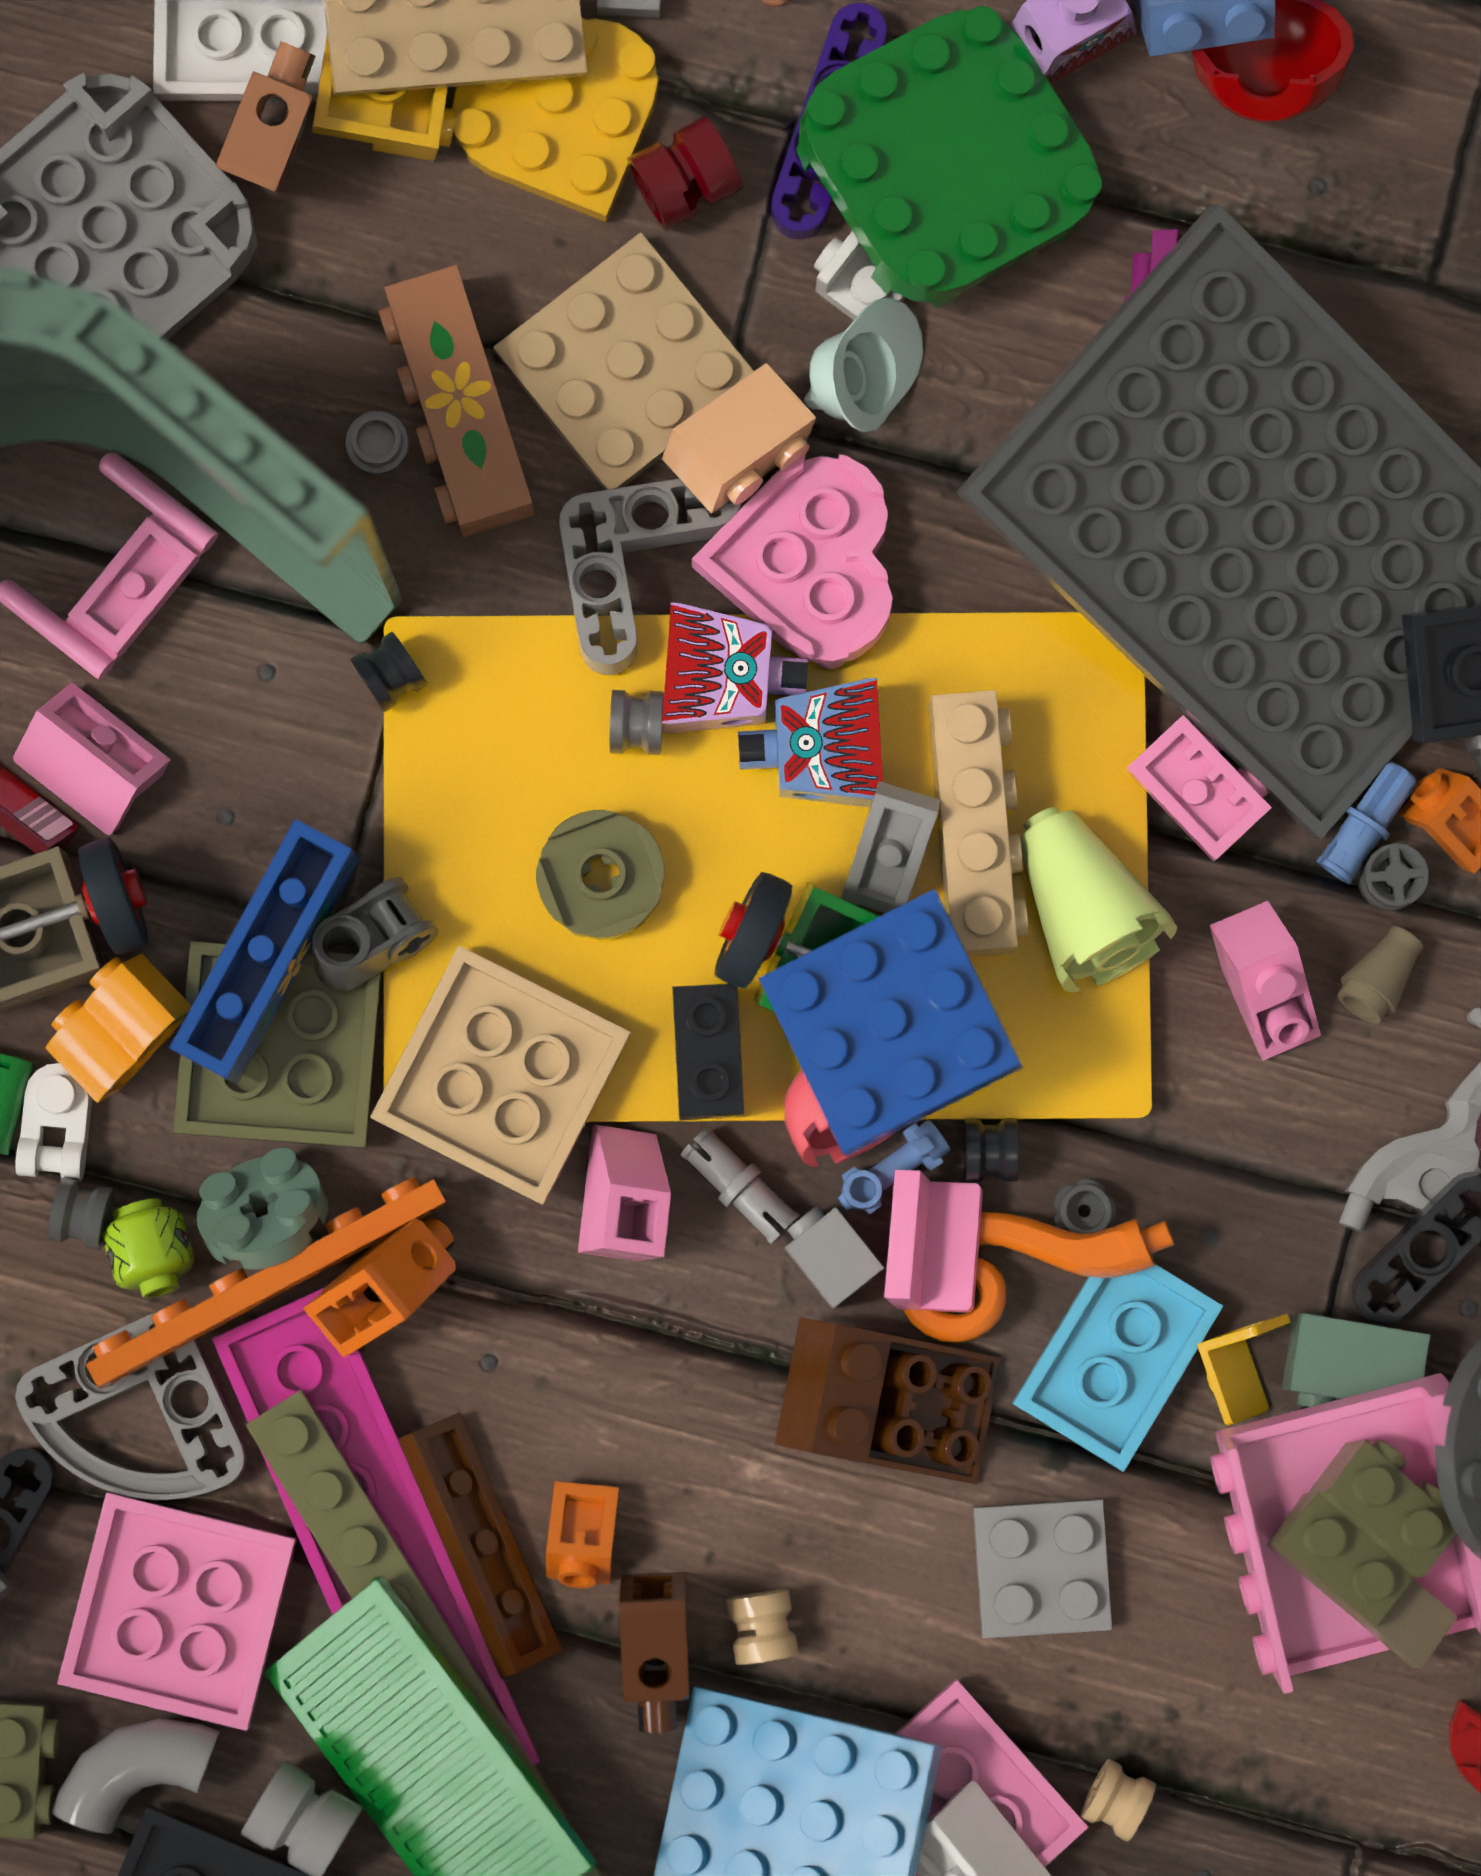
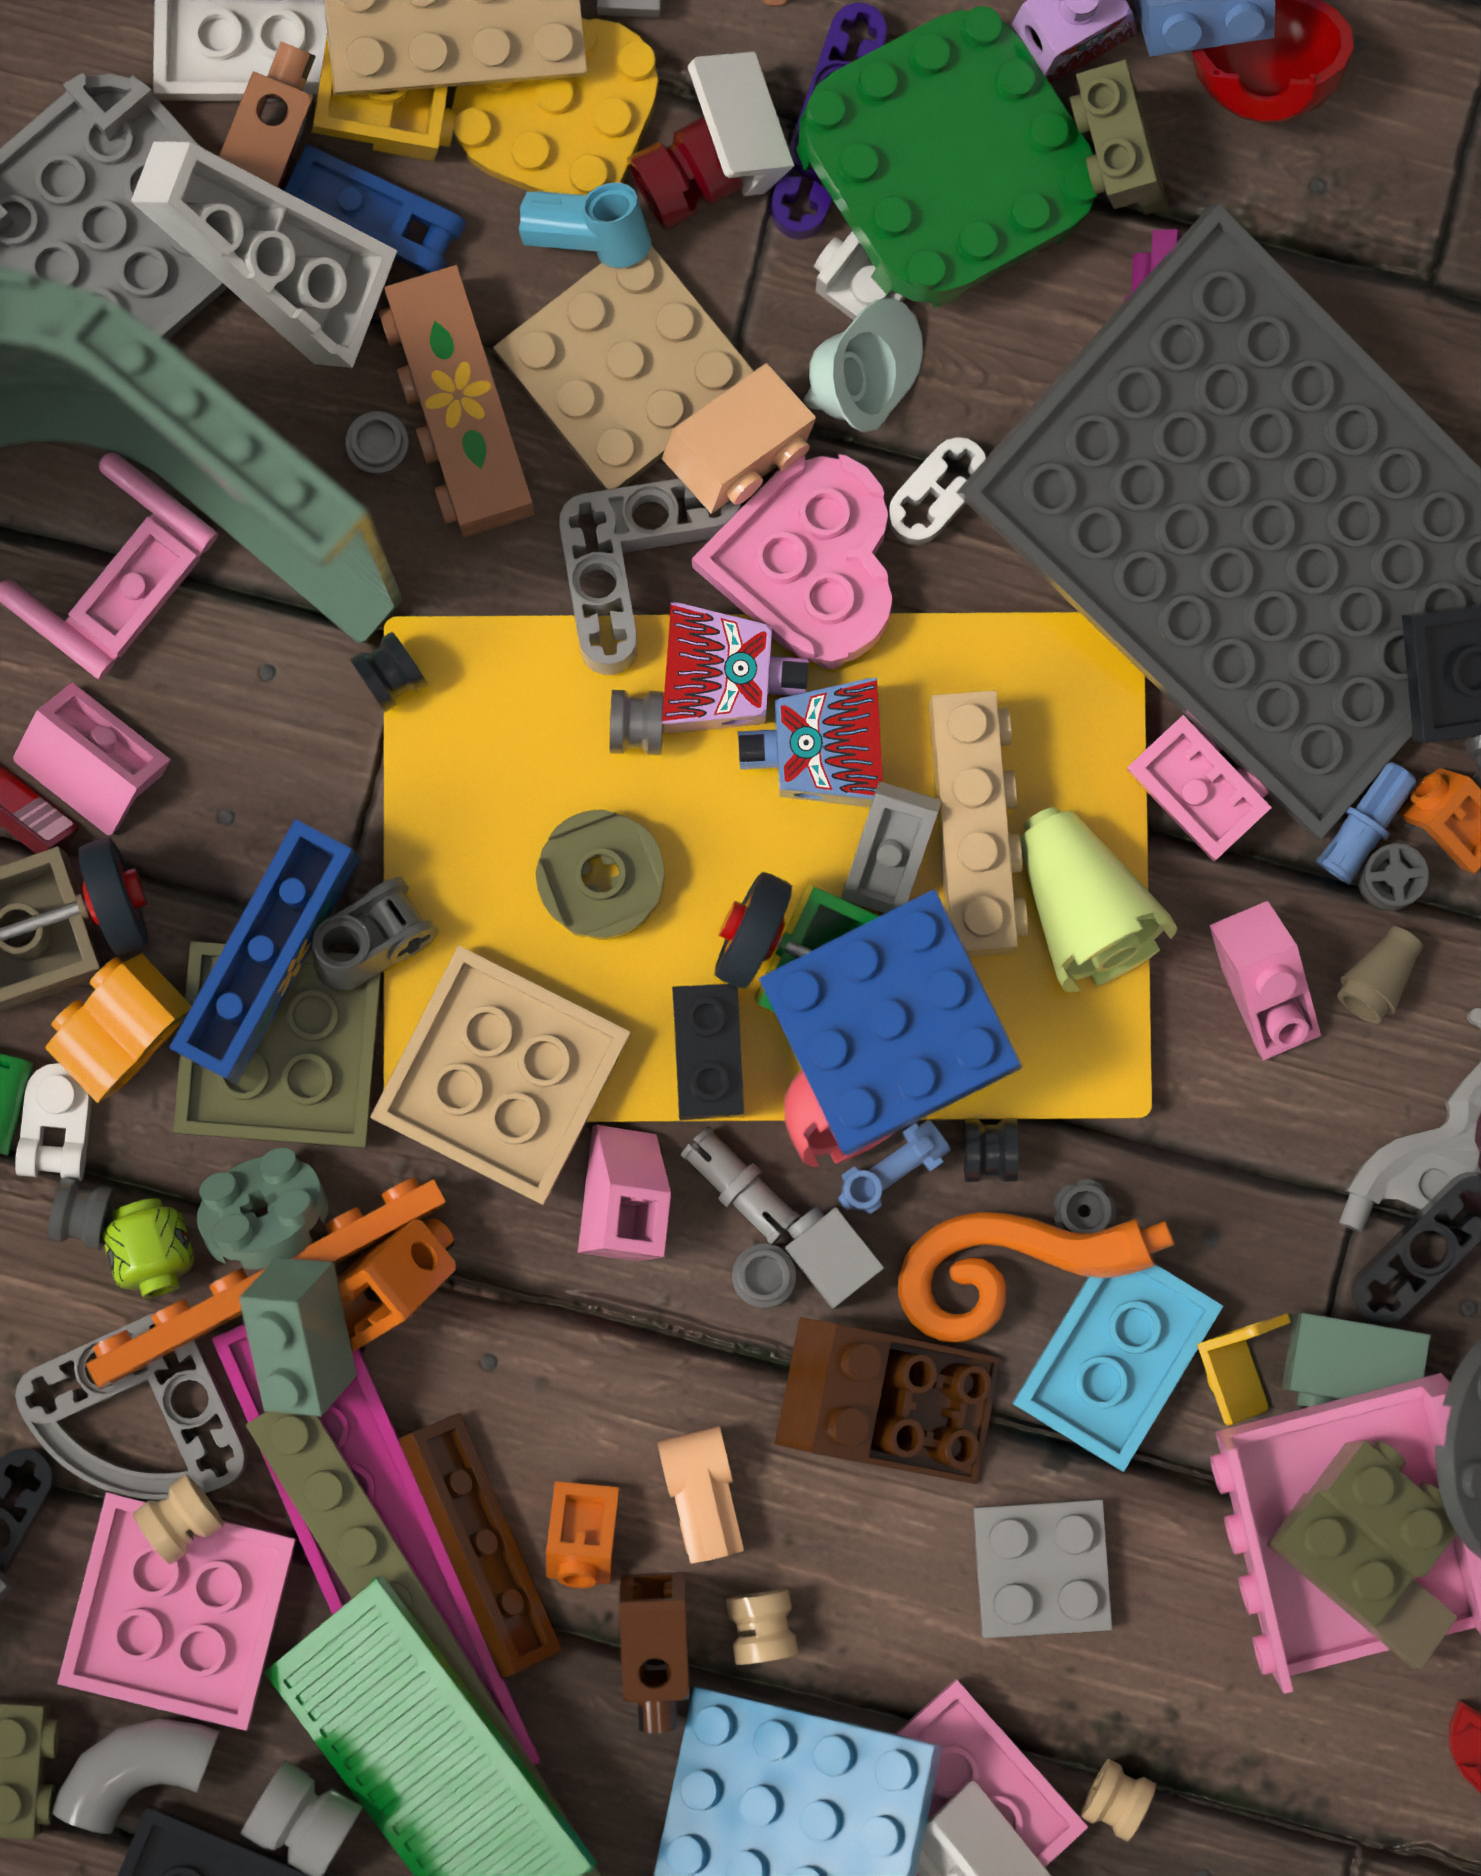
bright pink panel [884,1170,983,1313] -> none
none -> white wedge [131,142,397,368]
none -> tan wheel [133,1473,224,1565]
none -> sand green brick [239,1258,357,1416]
none -> blue plate [284,144,467,275]
none -> medium azure piece [519,182,652,268]
none -> light nougat piece [657,1426,744,1564]
none -> white panel [688,52,794,196]
none -> flat silver plate [732,1243,796,1308]
none -> white beam [888,437,986,546]
none -> olive plate [1070,60,1169,215]

